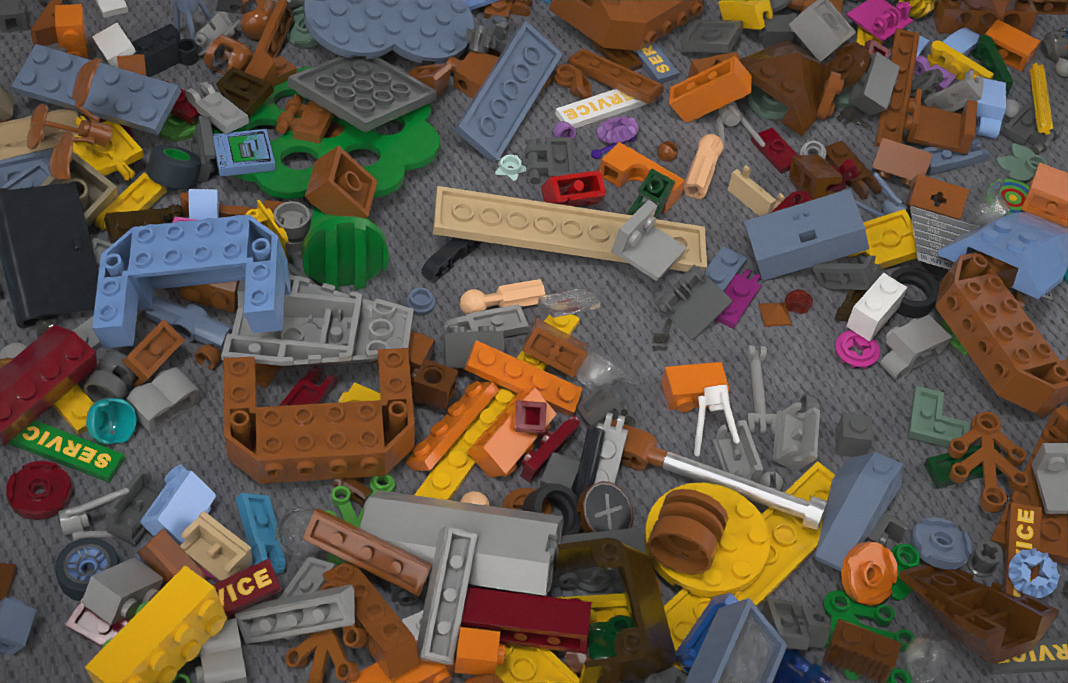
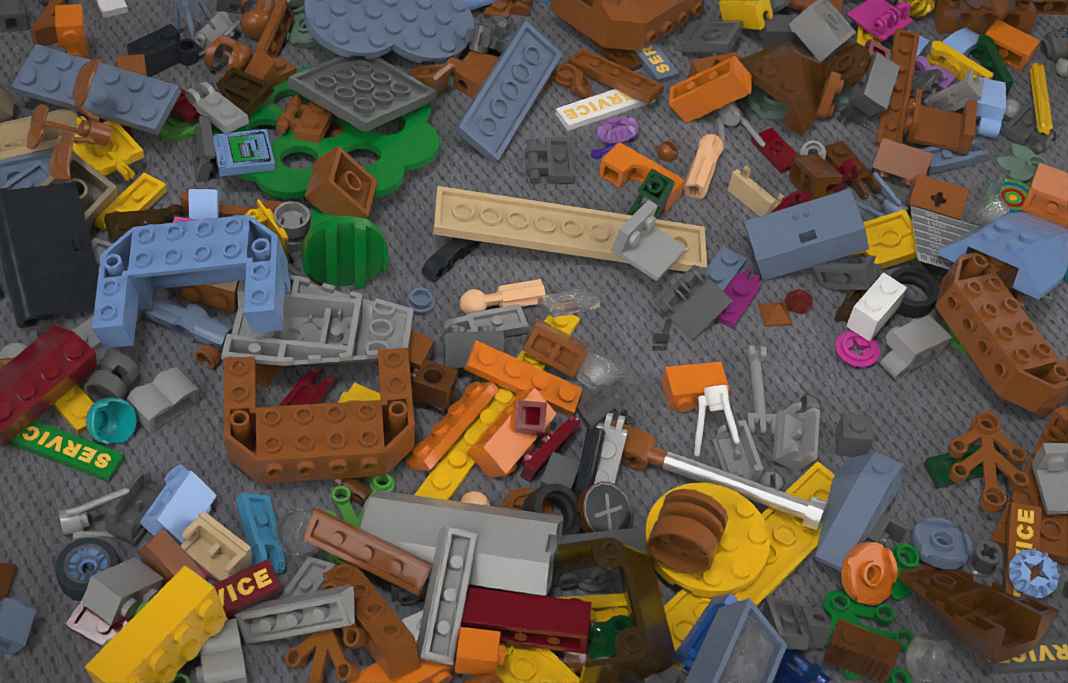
dark red plate [6,460,72,520] -> none
white hinge [92,23,136,68] -> none
dark orange panel [122,319,185,388] -> none
black wheel [146,145,201,189] -> none
light aqua plate [495,155,526,181] -> none
red brick [541,170,606,207] -> none
medium lavender hinge [553,121,576,140] -> none
sand green plate [907,386,971,450] -> none

